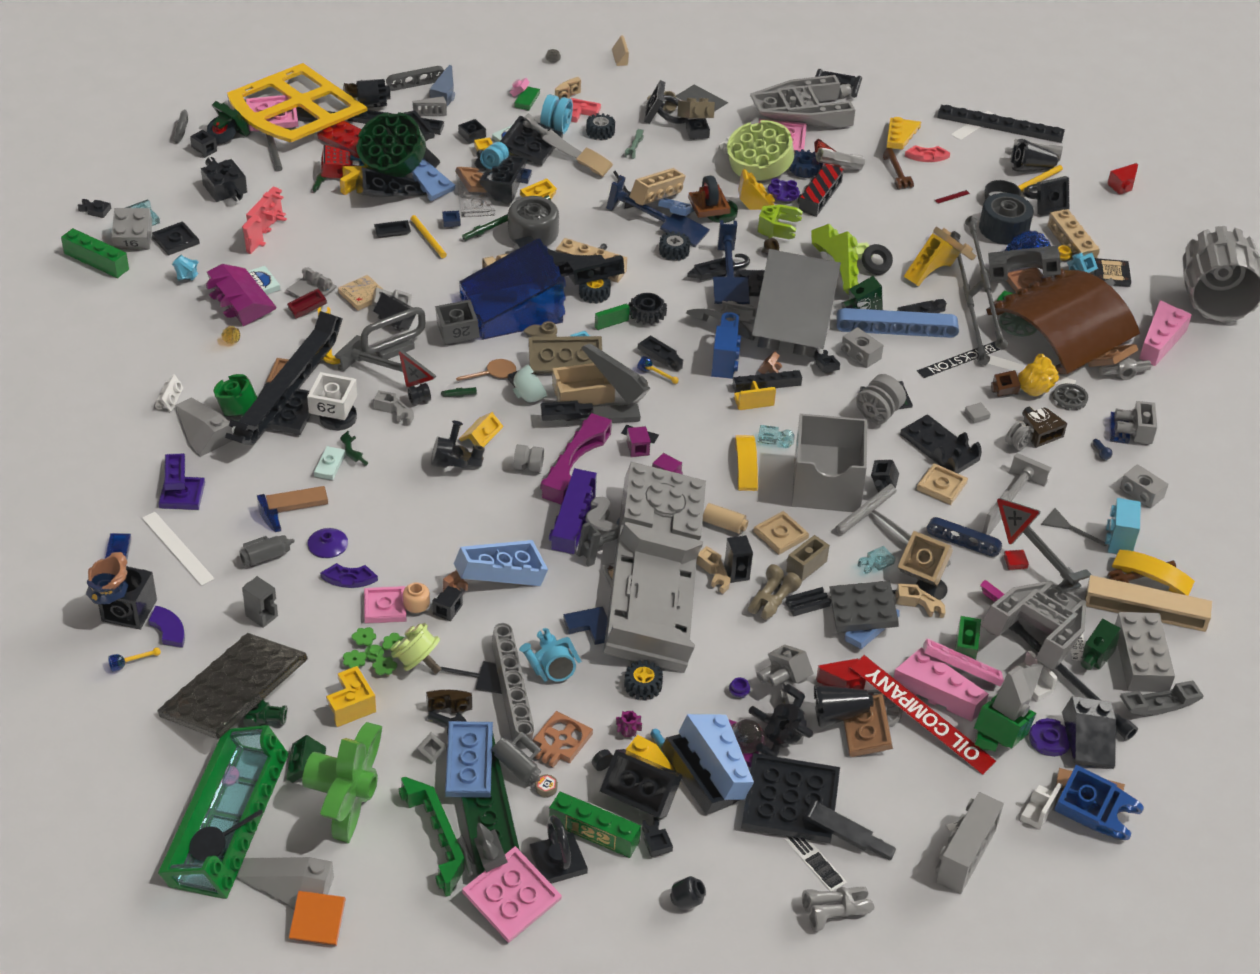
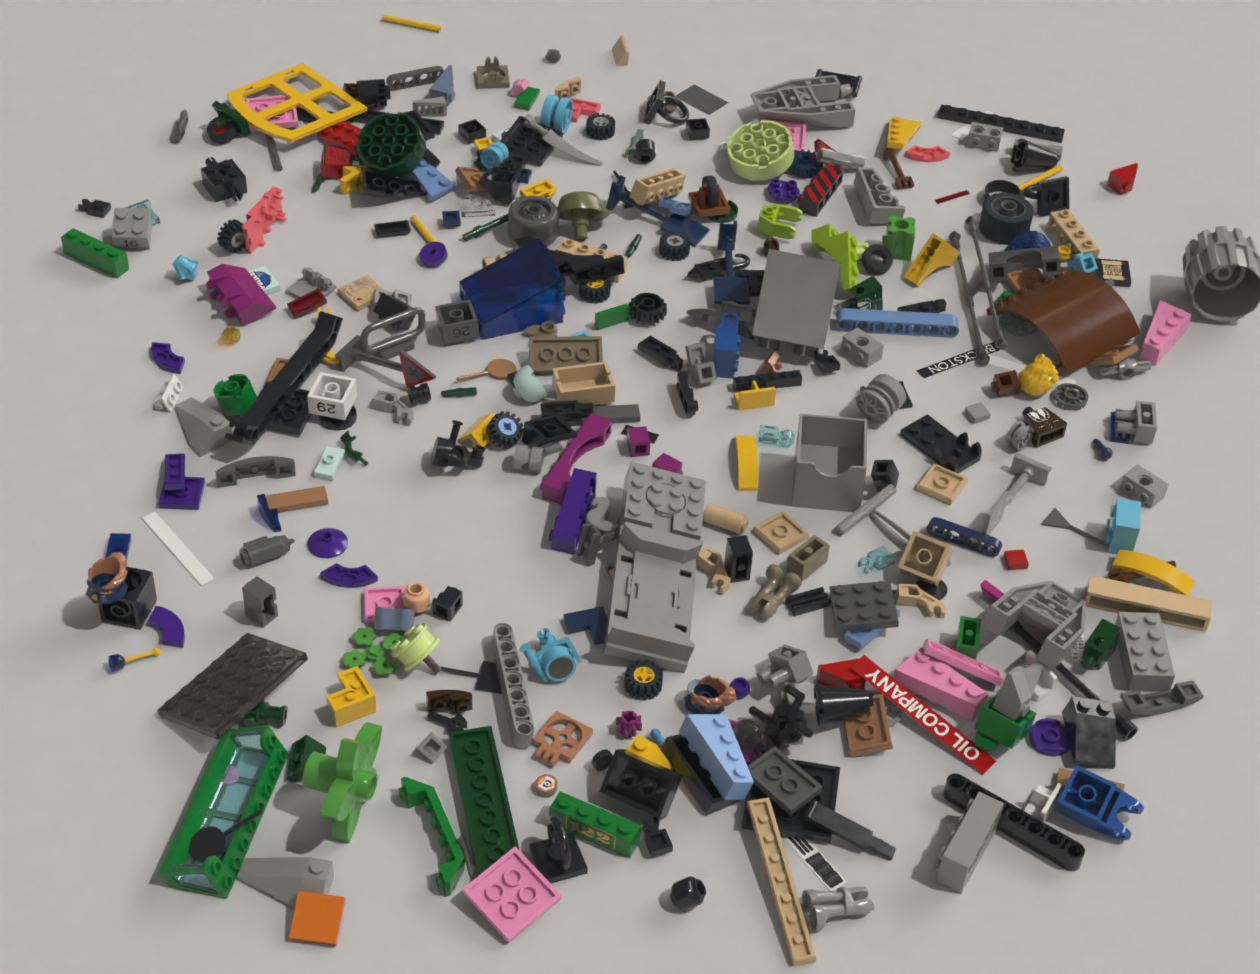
black tile [152,221,200,256] -> none
black brick [190,130,217,158] -> none
nougat tile [443,570,468,592] -> none
medium blue tile [445,721,493,797] -> none
light blue wedge [453,540,548,586] -> none
dark grey tile [474,823,508,872] -> none
dark grey piece [491,732,542,785] -> none
tan slope [576,147,613,177] -> none
dark grey wedge [582,343,650,405] -> none
hinge [637,356,679,384] -> none
dark tan brick [677,98,715,118] -> none
yellow slope [738,169,775,210] -> none
tan plate [933,226,977,261] -> none
dark grey piece [997,498,1092,594] -> none
none -> dark purple tile [151,342,185,374]
none -> dark grey slope [215,456,296,488]
none -> black wheel [217,219,246,253]
none -> sand blue axle [374,608,415,630]
none -> yellow piece [382,15,441,32]
none -> dark purple piece [419,242,448,267]
none -> dark tan piece [476,56,510,88]
none -> black wheel [486,411,524,448]
none -> black slope [522,414,577,449]
none -> olive piece [557,191,613,241]
none -> dark green piece [626,234,642,258]
none -> black head [635,139,656,163]
none -> black plate [676,371,698,416]
none -> piece [684,675,736,714]
none -> light grey brick [685,342,717,384]
none -> dark grey plate [747,746,822,816]
none -> tan tile [747,797,816,966]
none -> light grey wedge [853,167,905,224]
none -> bright green piece [882,215,916,261]
none -> black beam [943,773,1085,871]
none -> light grey brick [967,122,1003,151]

